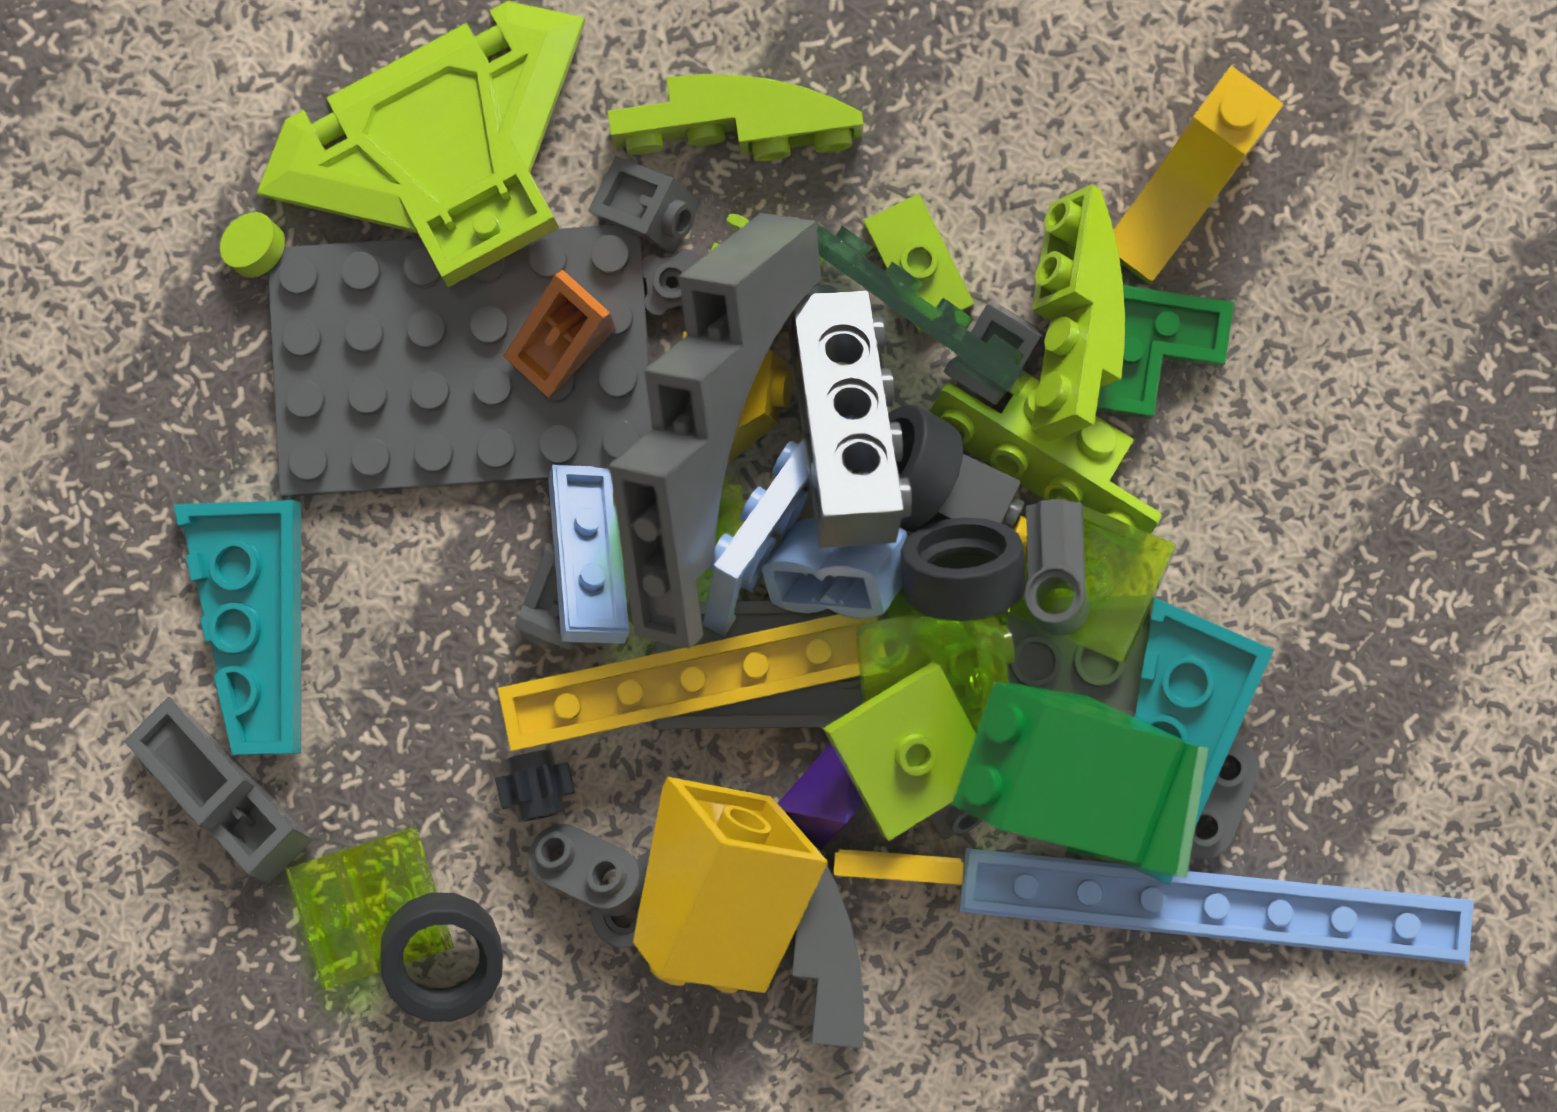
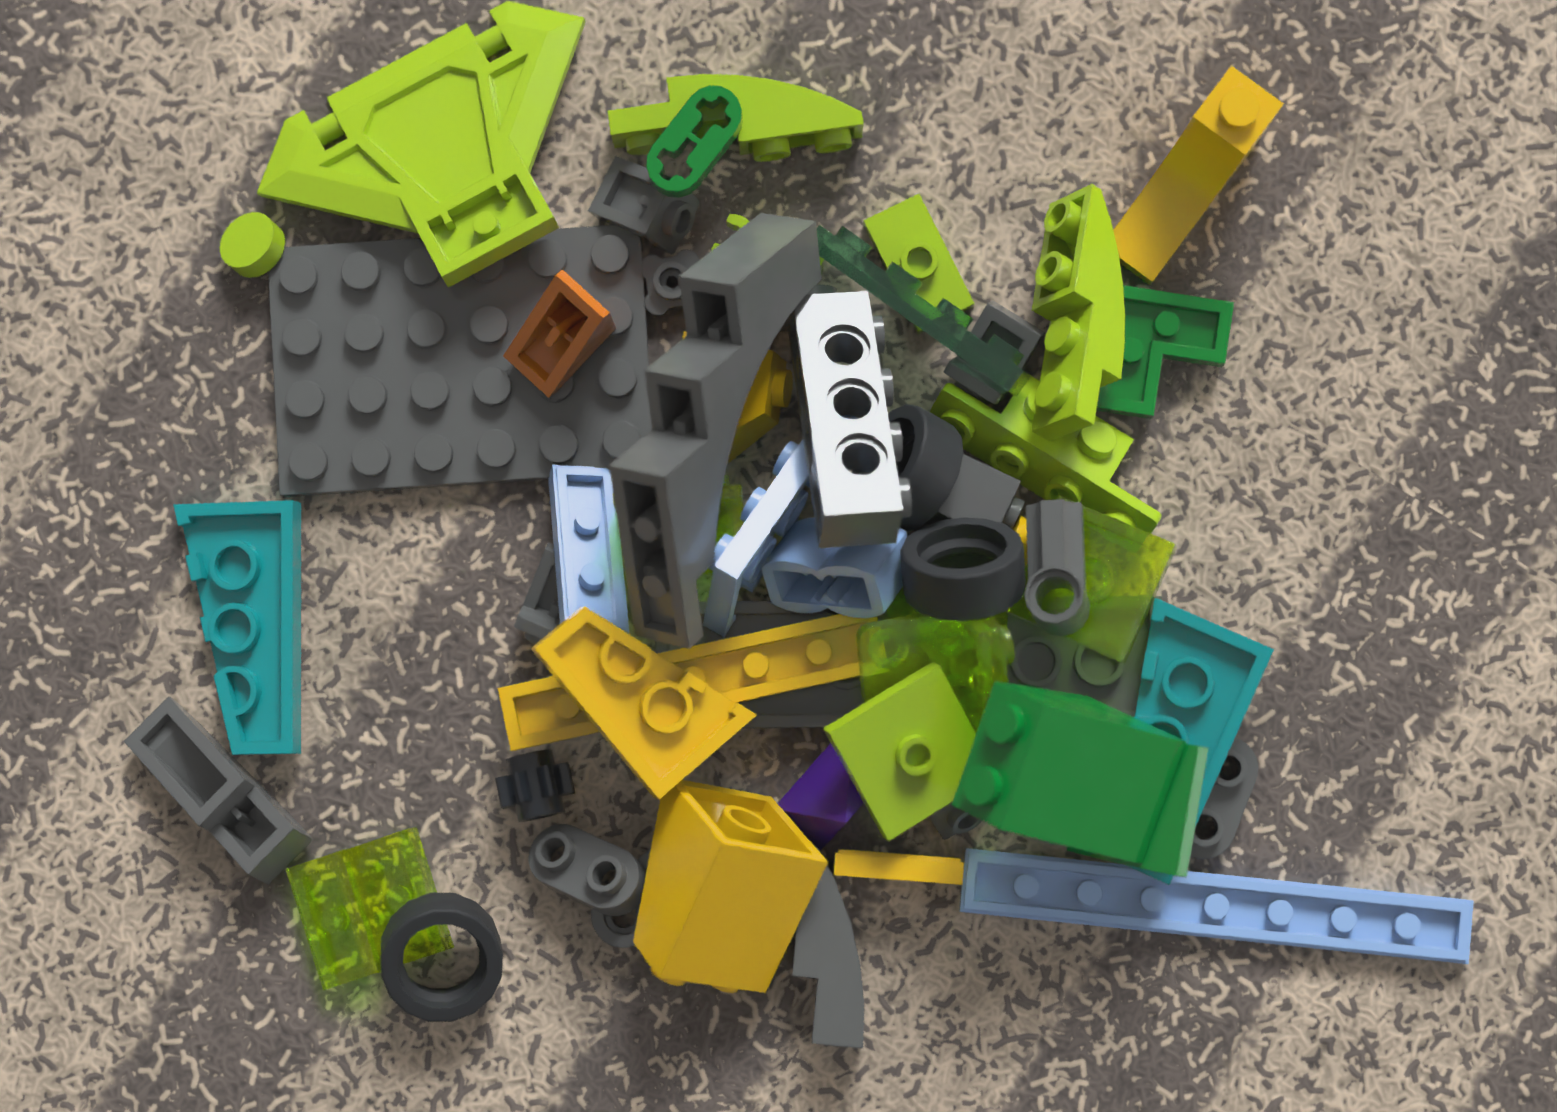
none -> yellow wing [531,606,757,799]
none -> green beam [646,85,743,198]

